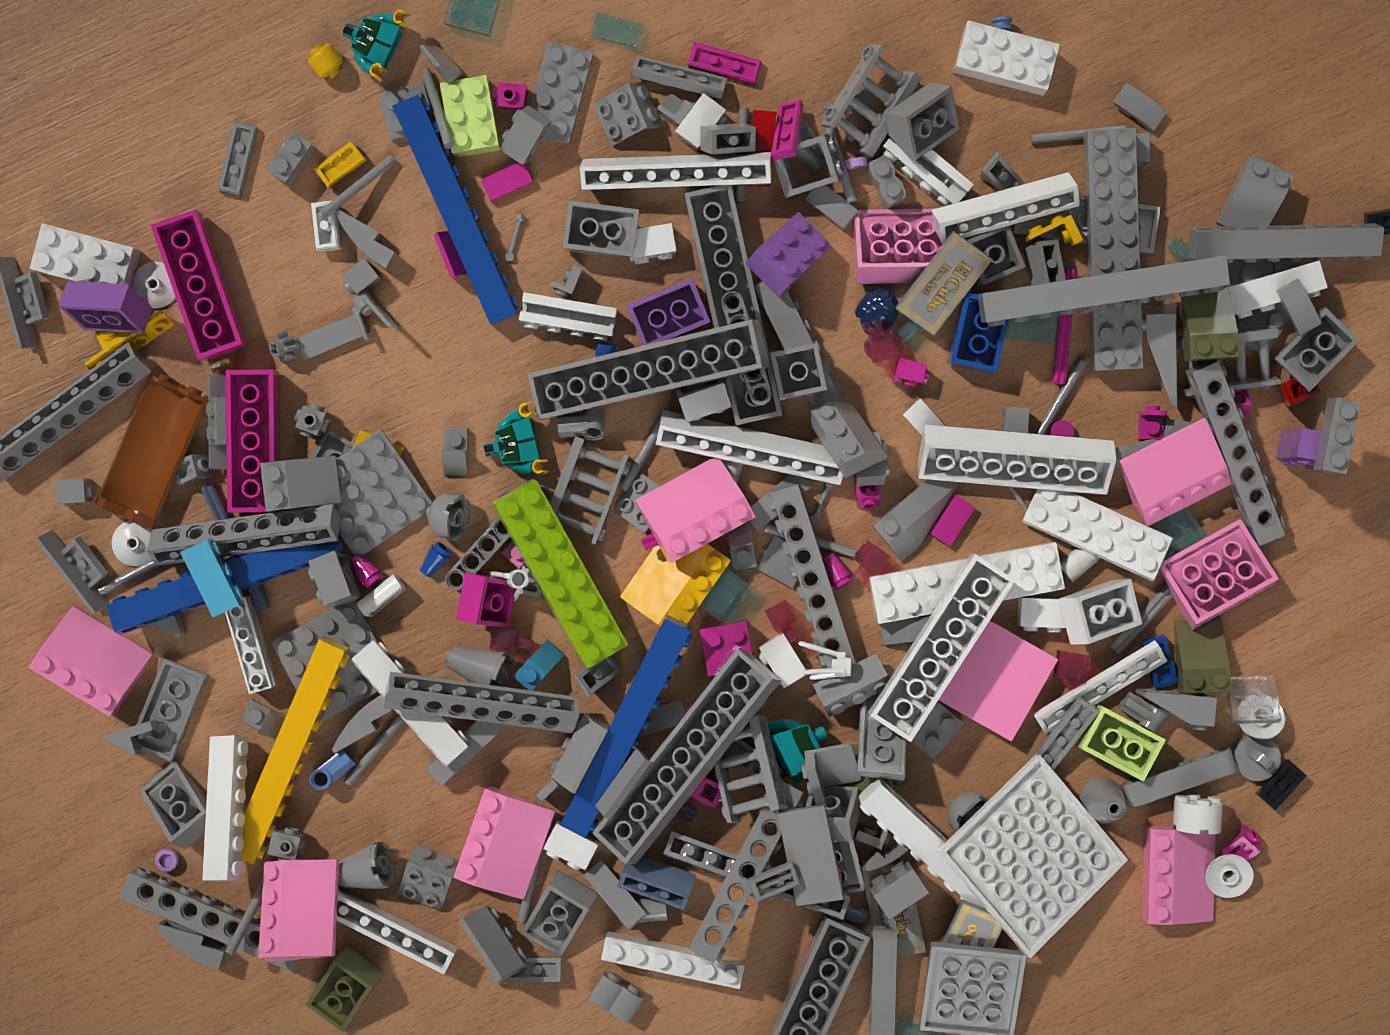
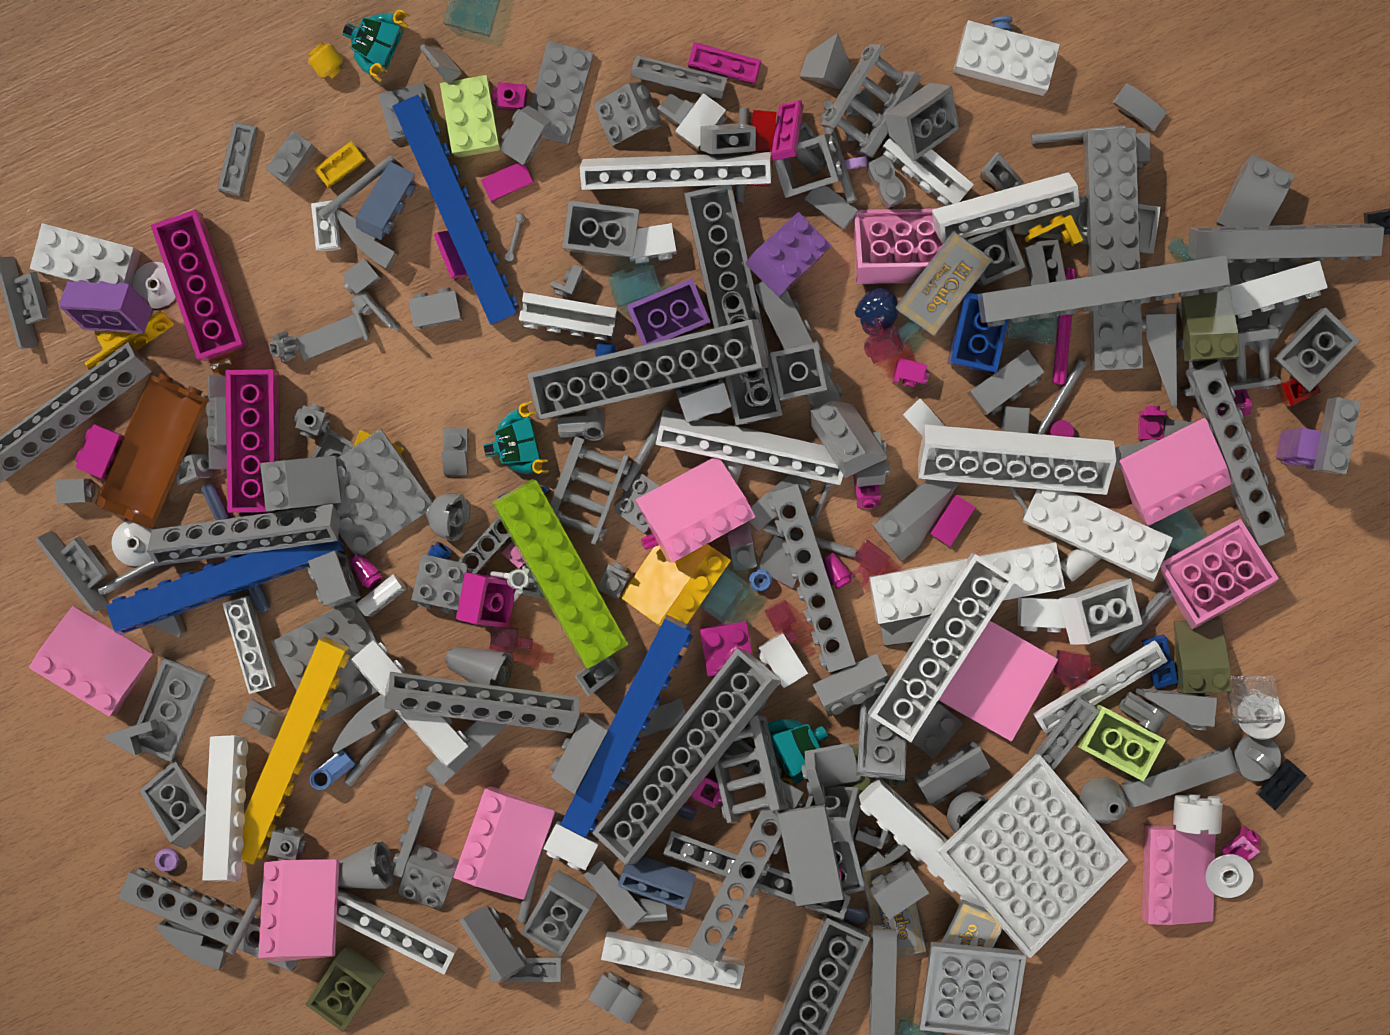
medium azure brick [180,538,243,617] -> none
light grey bar [421,68,454,149] -> none
dark azure slope [514,639,564,691] -> none
light grey tile [536,779,560,801] -> none
clear light blue tile [591,12,643,49] -> none
light grey tile [595,748,651,820] -> none
light grey tile [747,861,801,903] -> none
white plant [798,641,851,680] -> none
light grey slope [1276,279,1322,335] -> none
none -> dark pink brick [75,424,124,479]
none -> sand blue brick [356,161,417,240]
none -> light grey plate [391,782,435,878]
none -> light grey brick [408,288,463,330]
none -> light grey bracket [412,555,468,613]
none -> light grey bracket [597,562,630,599]
none -> clear light blue brick [608,263,661,308]
none -> medium blue plate [749,569,772,592]
none -> light grey slope [800,33,851,90]
none -> light grey slope [913,741,990,805]
none -> light grey brick [968,349,1044,416]

